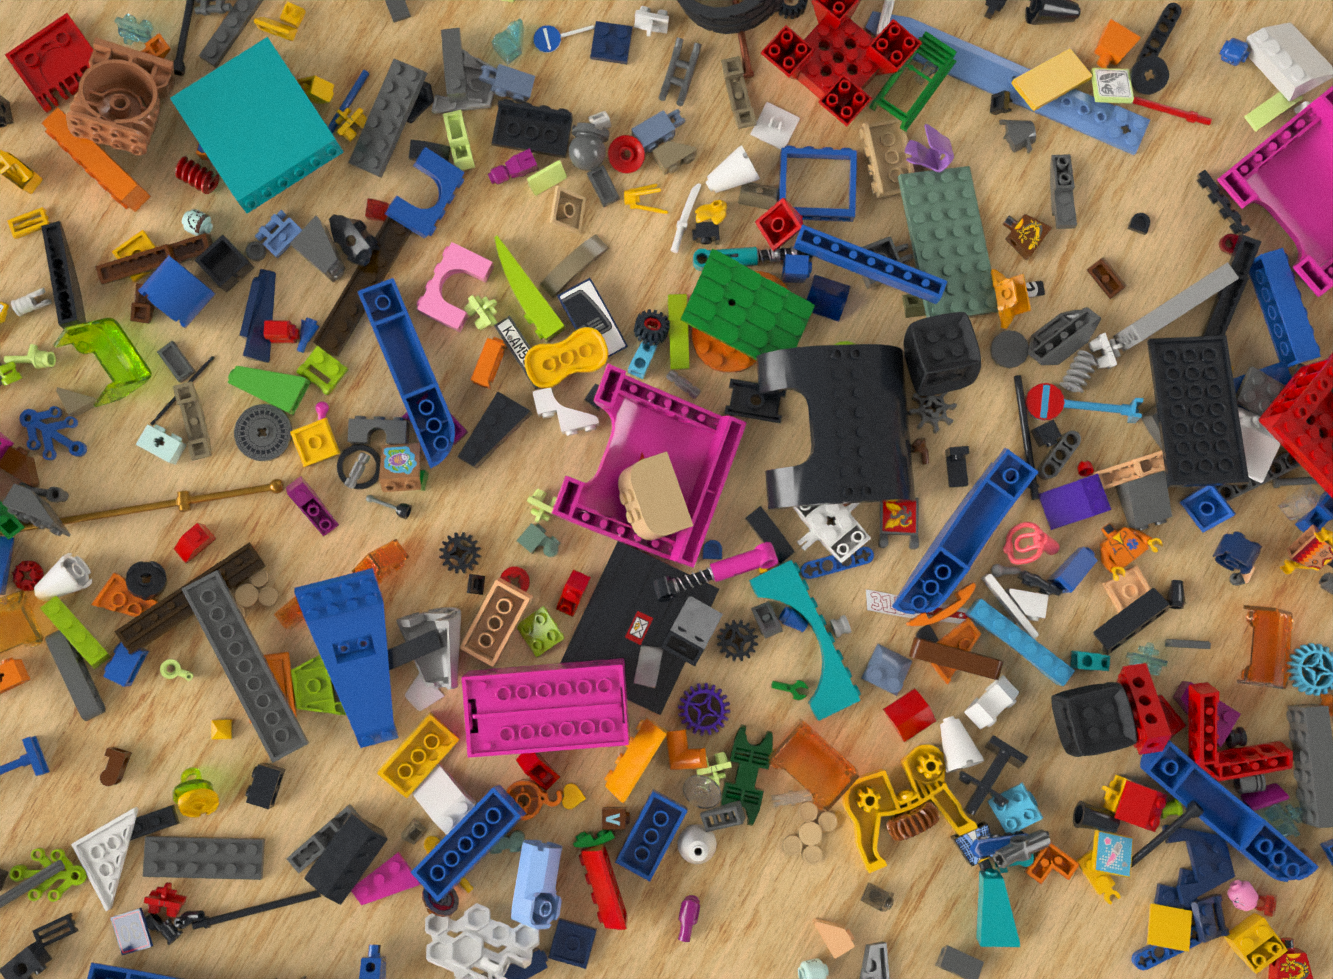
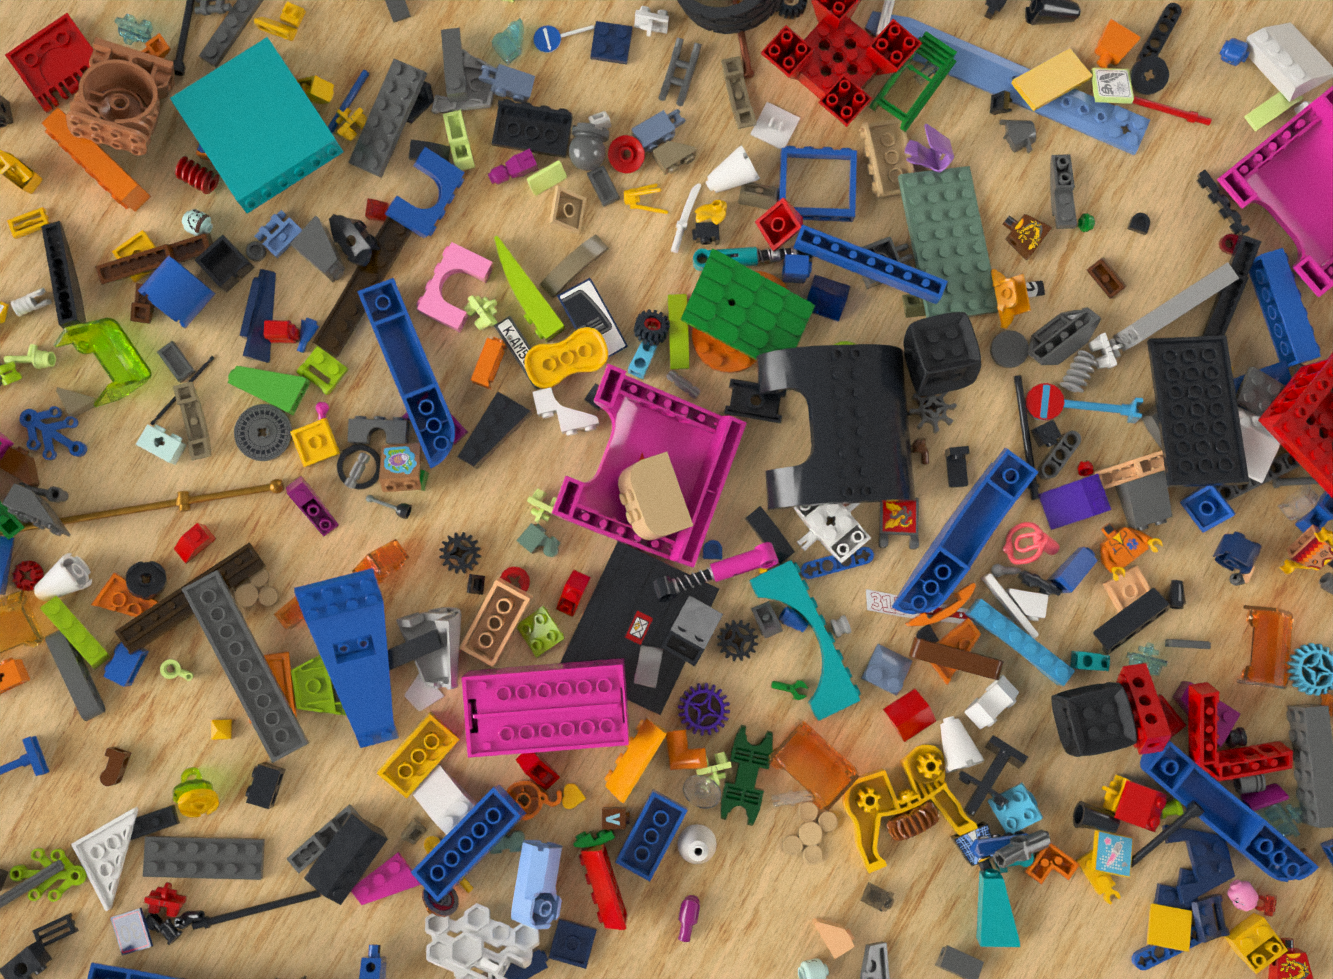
dark grey slope [700,801,745,832] -> none
none -> green plate [1078,213,1095,232]

